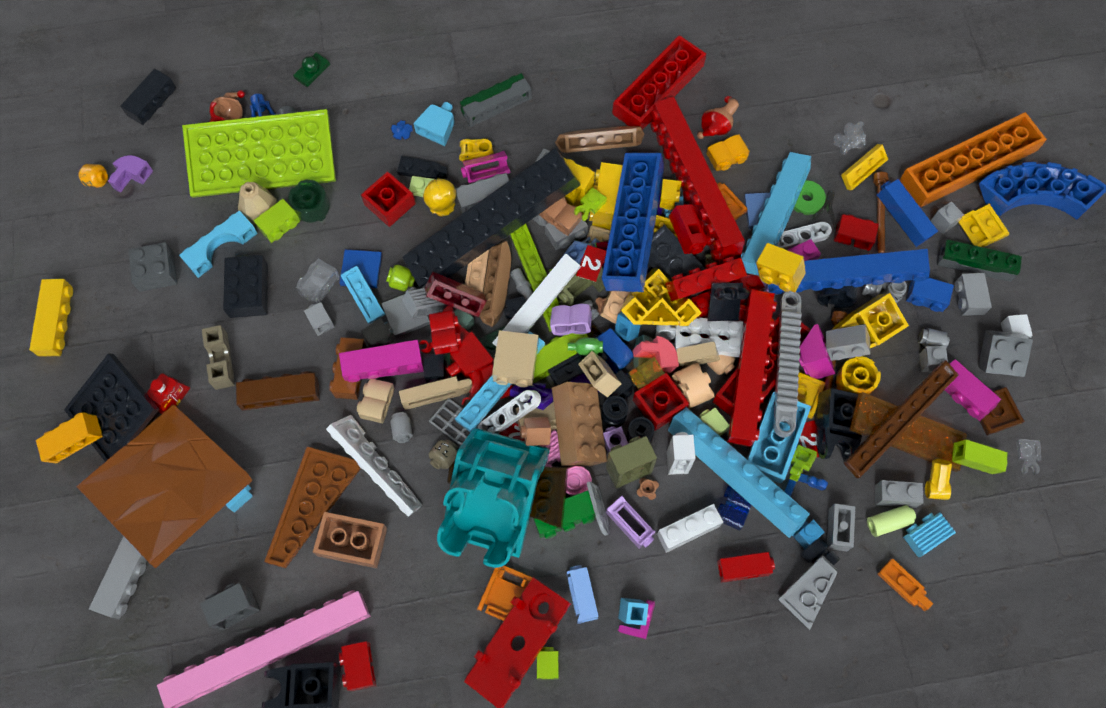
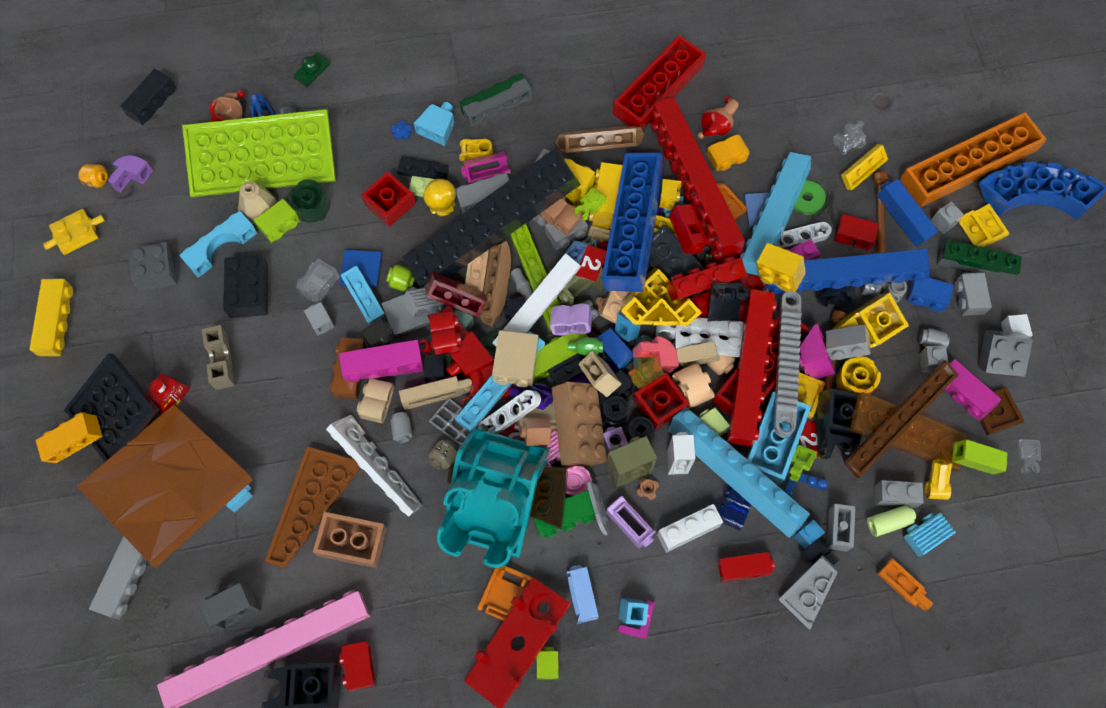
reddish brown brick [236,371,320,411] -> none
none -> yellow plate [43,209,105,255]

